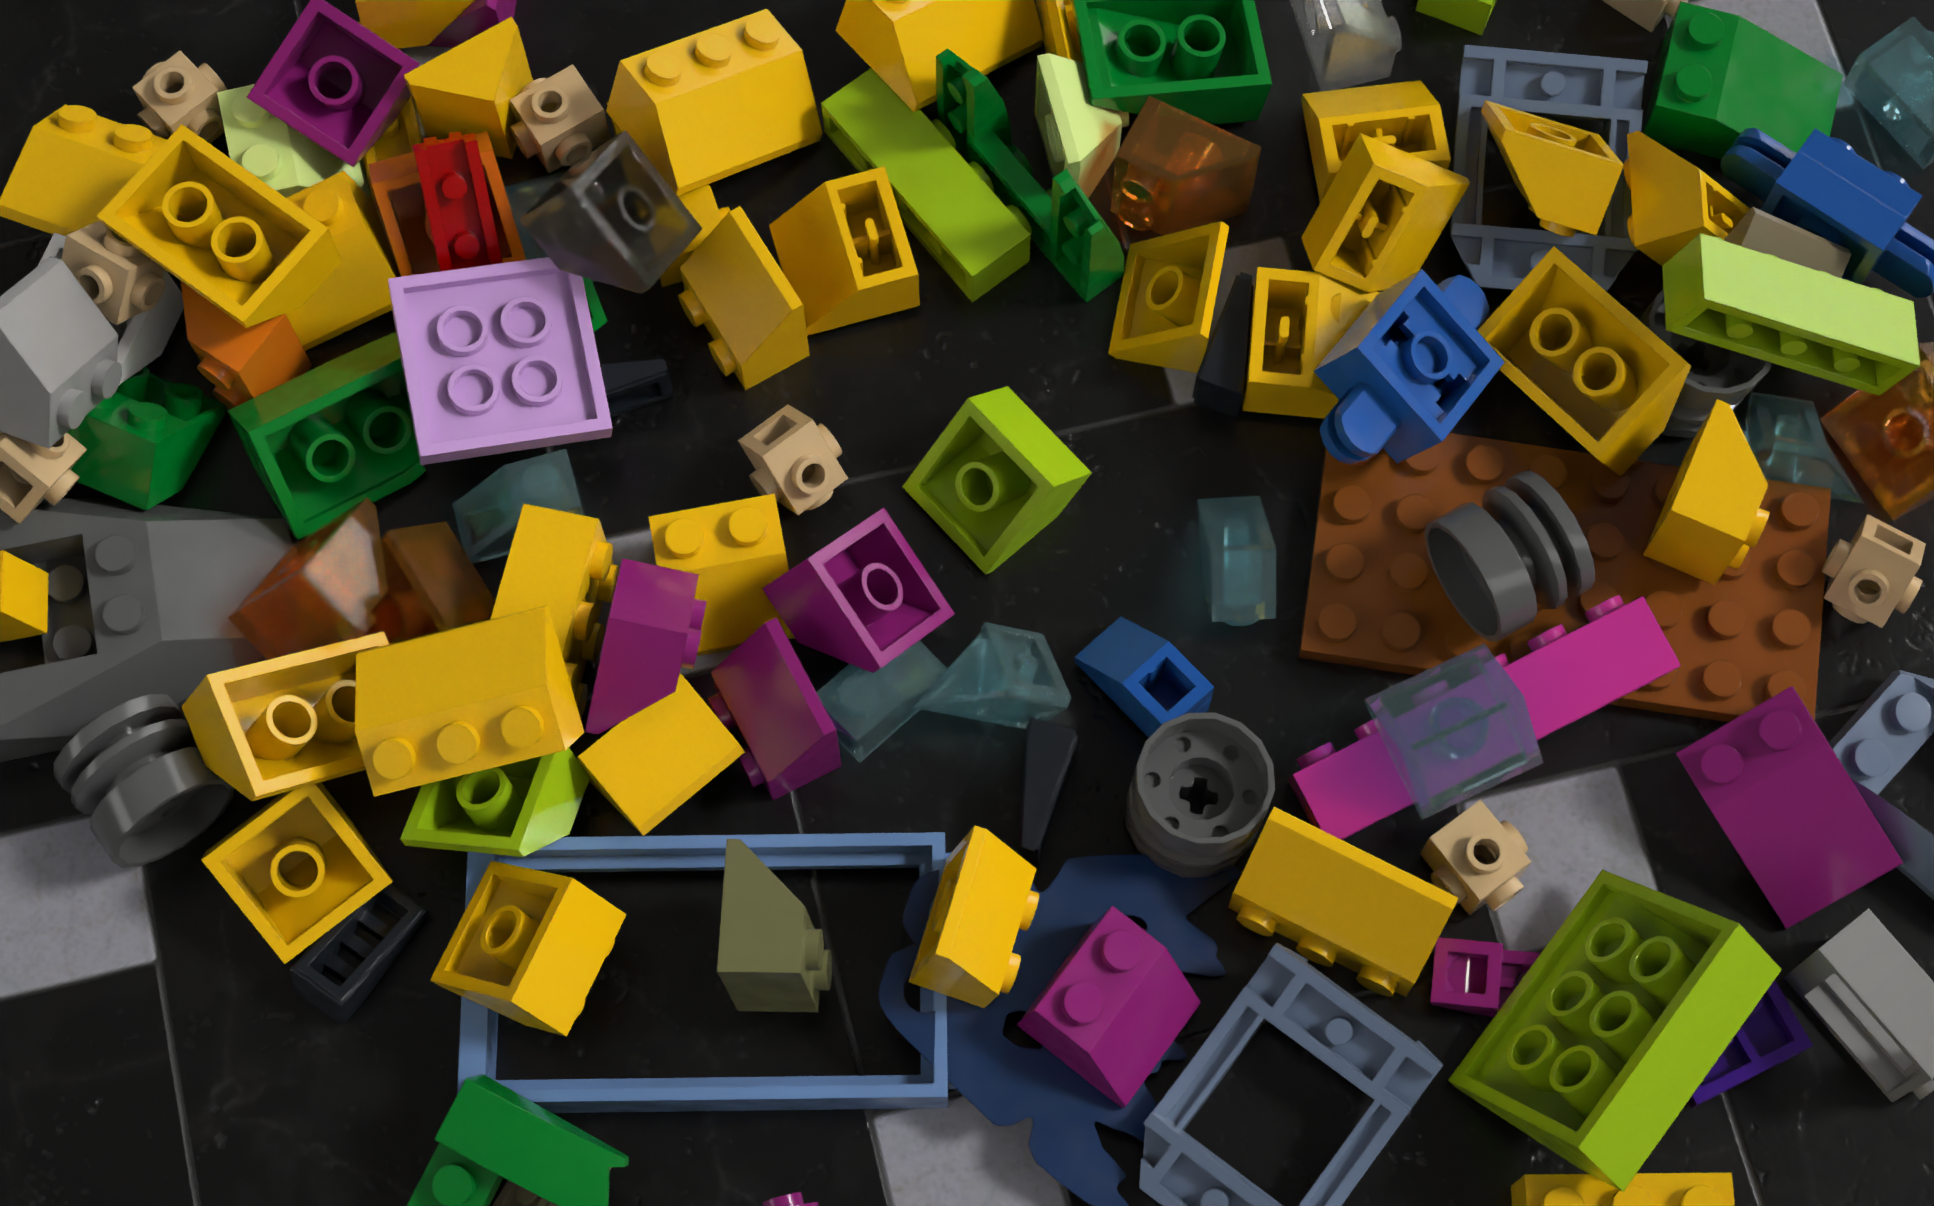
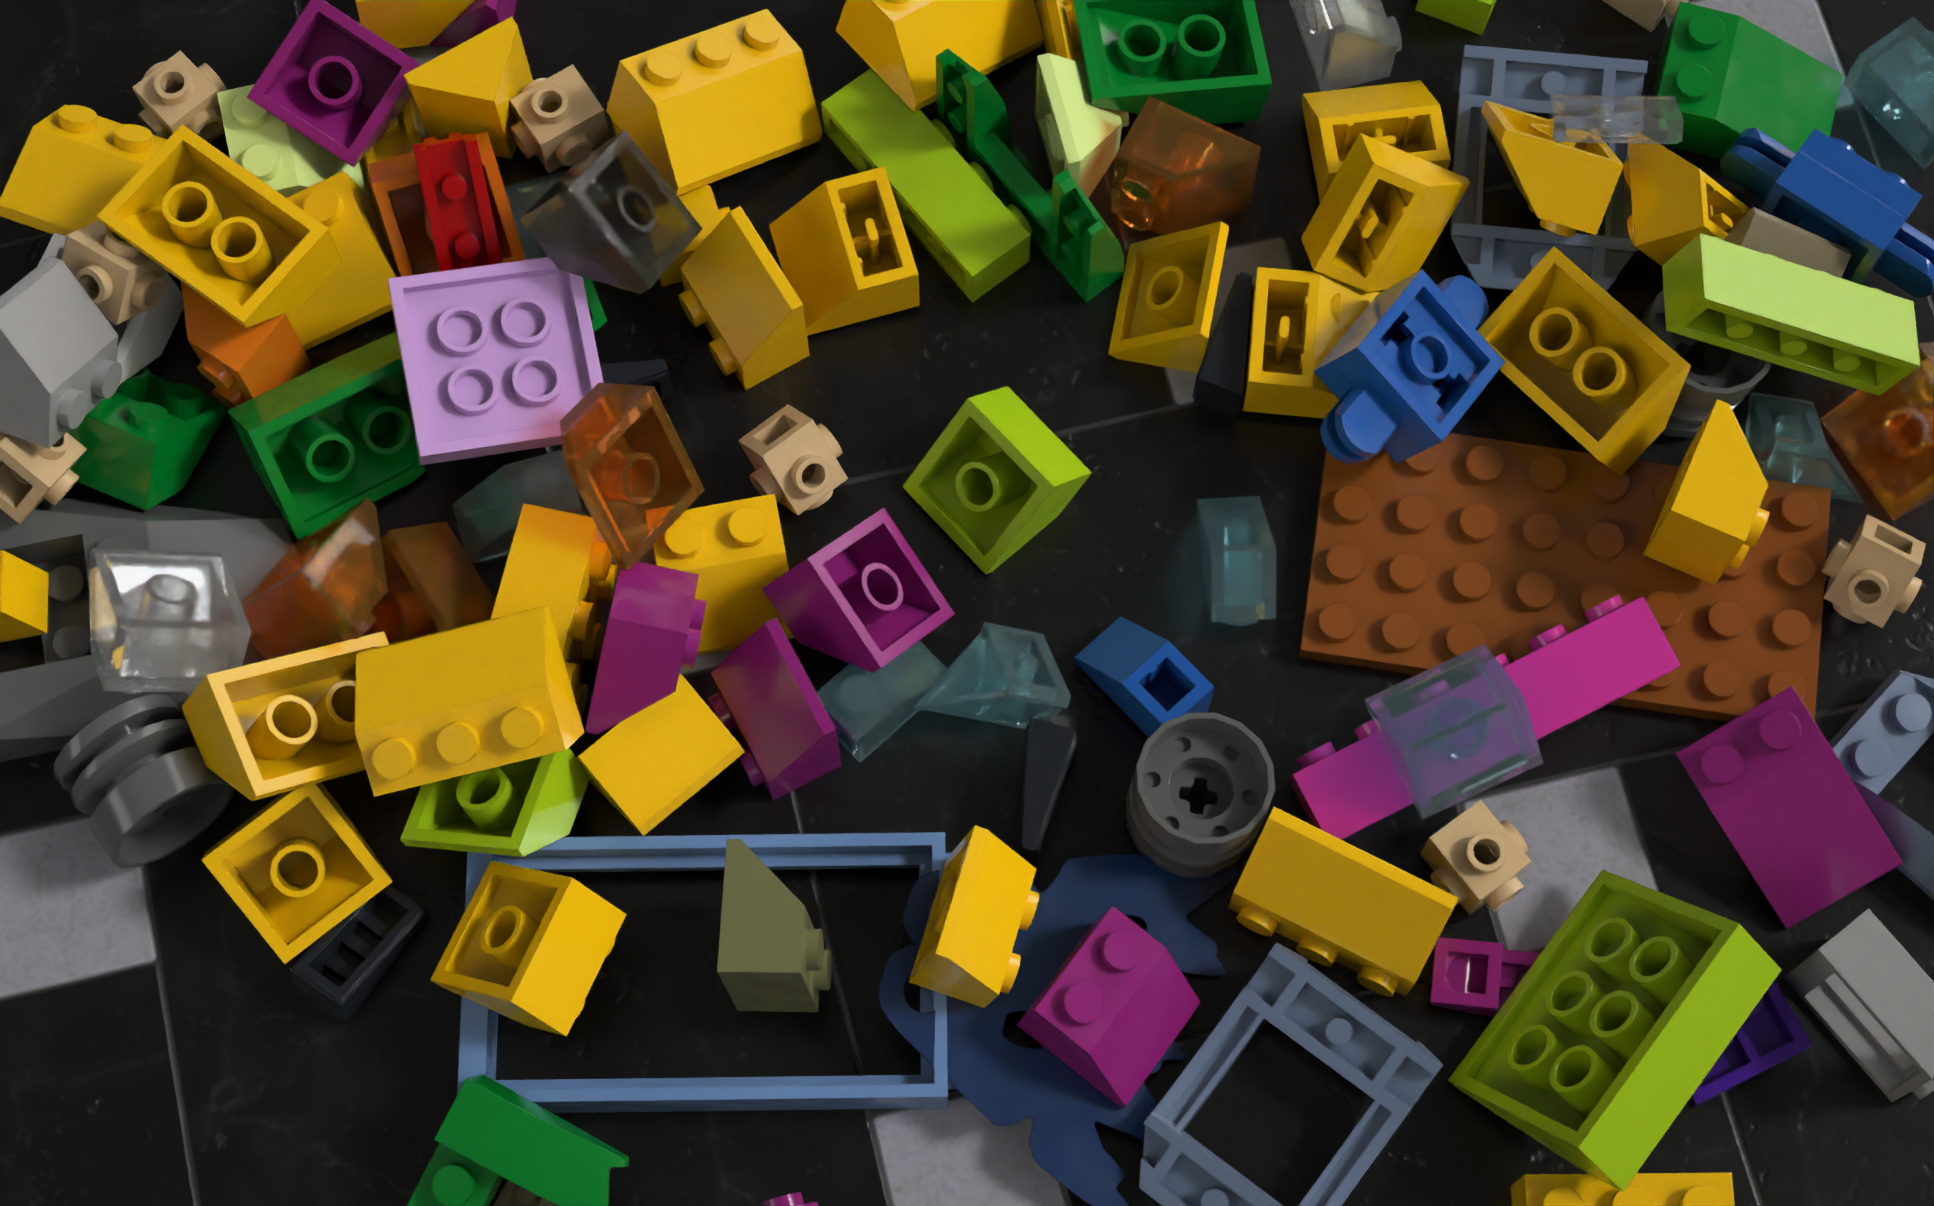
dark grey wheel [1424,470,1595,641] -> none
none -> clear slope [90,548,252,694]
none -> clear orange slope [560,382,705,570]
none -> clear tile [1548,94,1684,144]

